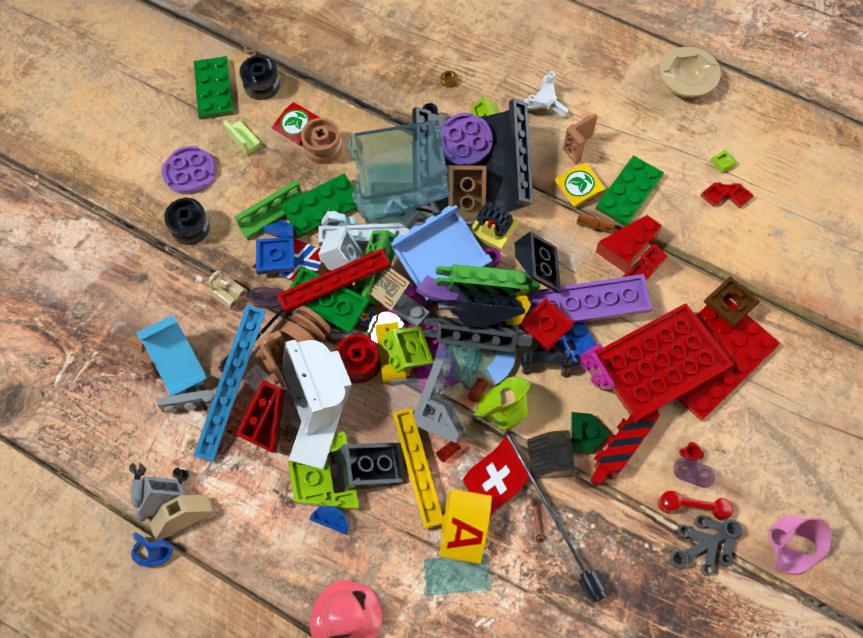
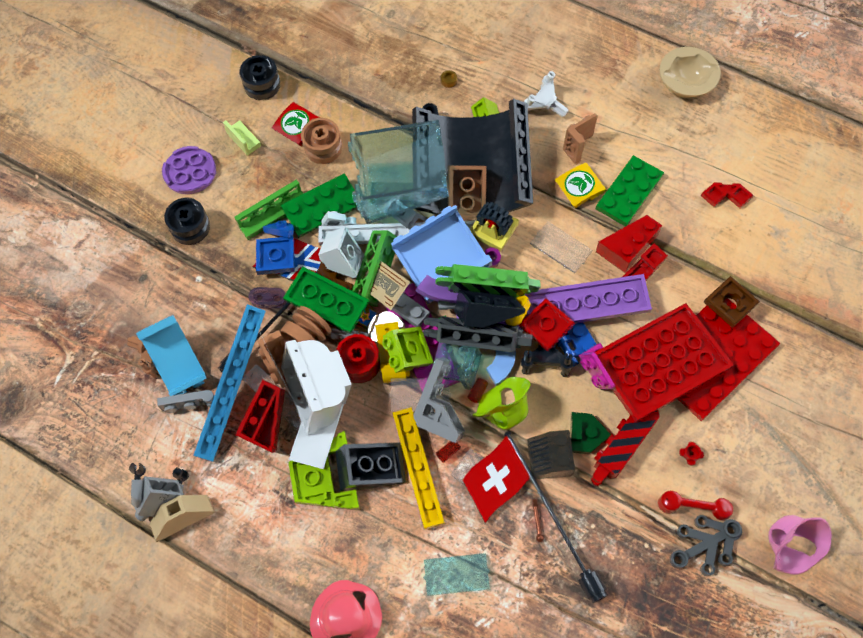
blue piece [131,532,173,567] -> none
green plate [194,56,234,119] -> none
tan piece [207,271,247,310] -> none
red tile [277,248,391,313] -> none
blue plate [309,505,350,535] -> none
medium lavender tile [439,113,493,166] -> none
yellow slope [439,489,492,564] -> none
black slope [514,231,561,294] -> none
dark orange pin [576,212,615,233] -> none
clear purple plate [674,458,715,488] -> none
lime tile [711,150,737,174] -> none

